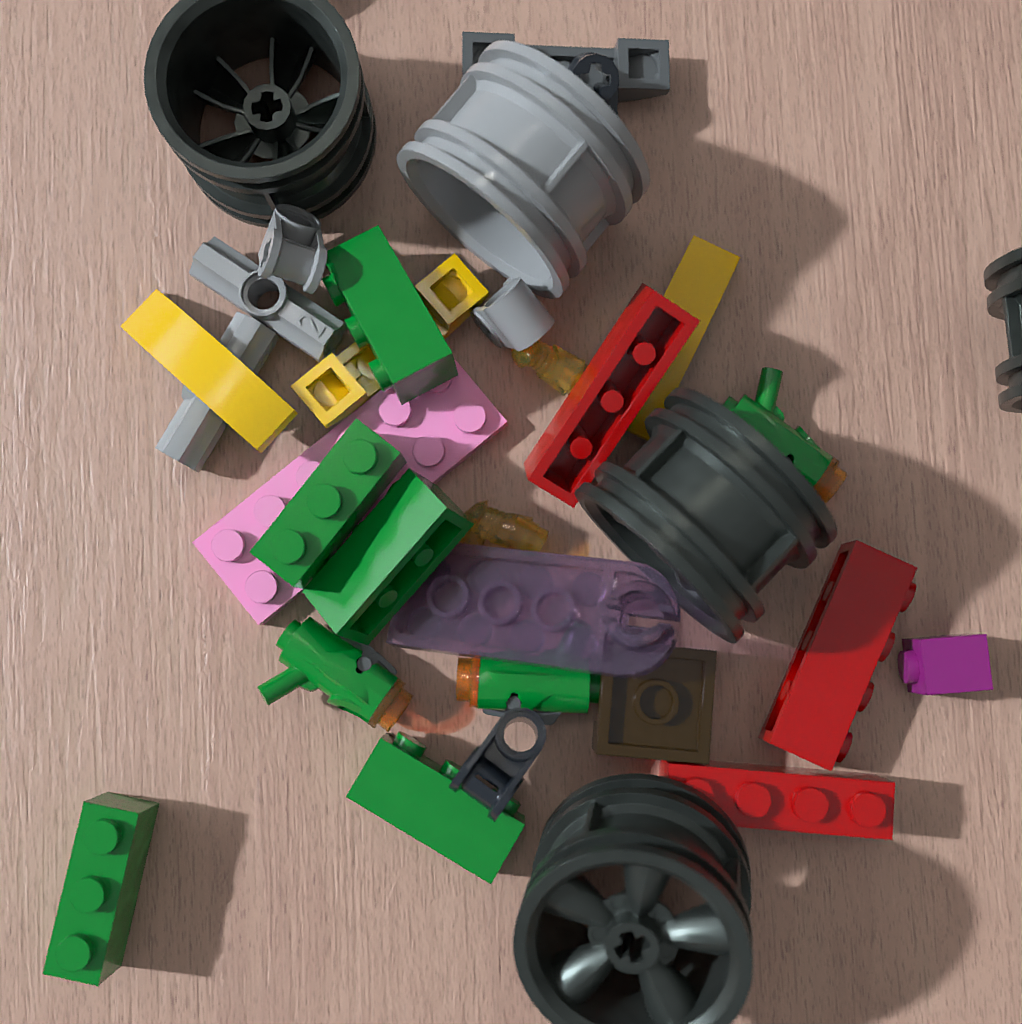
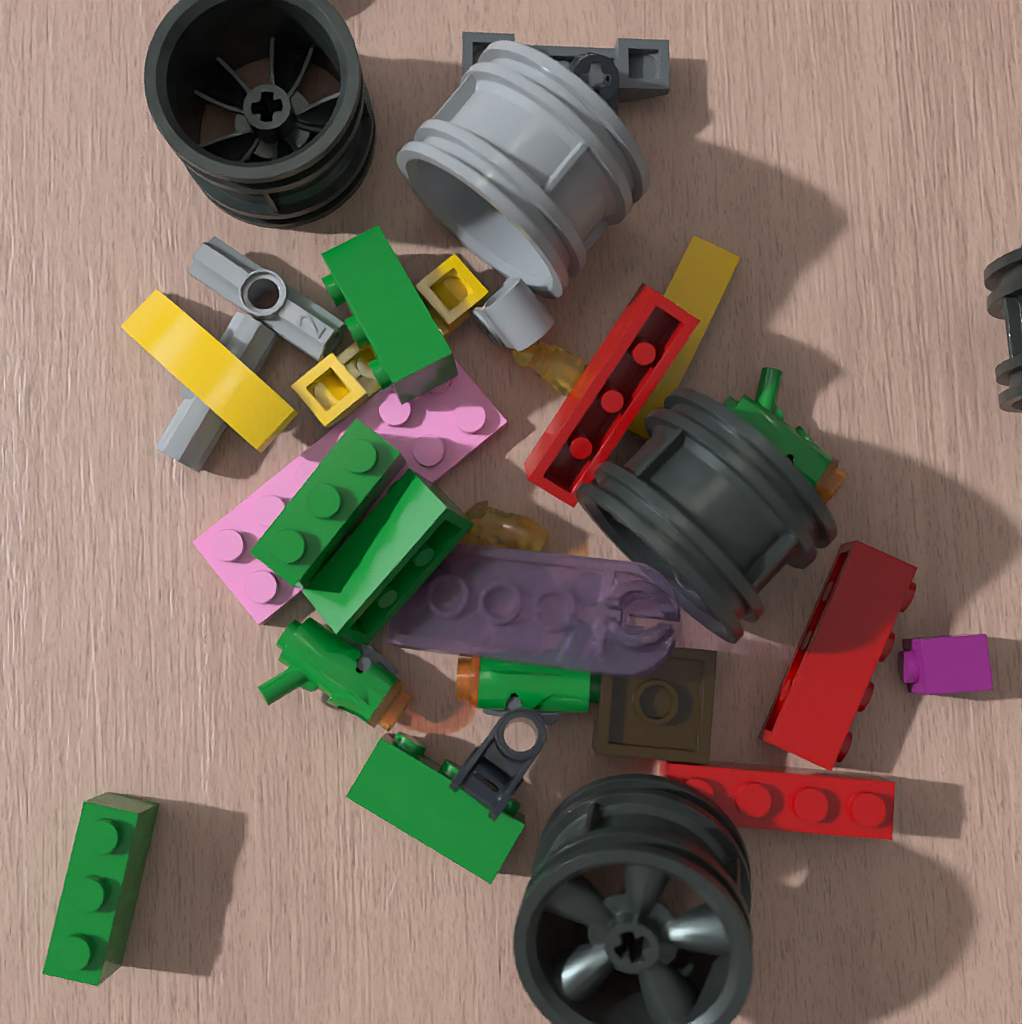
light grey piece [258,203,327,294] -> none

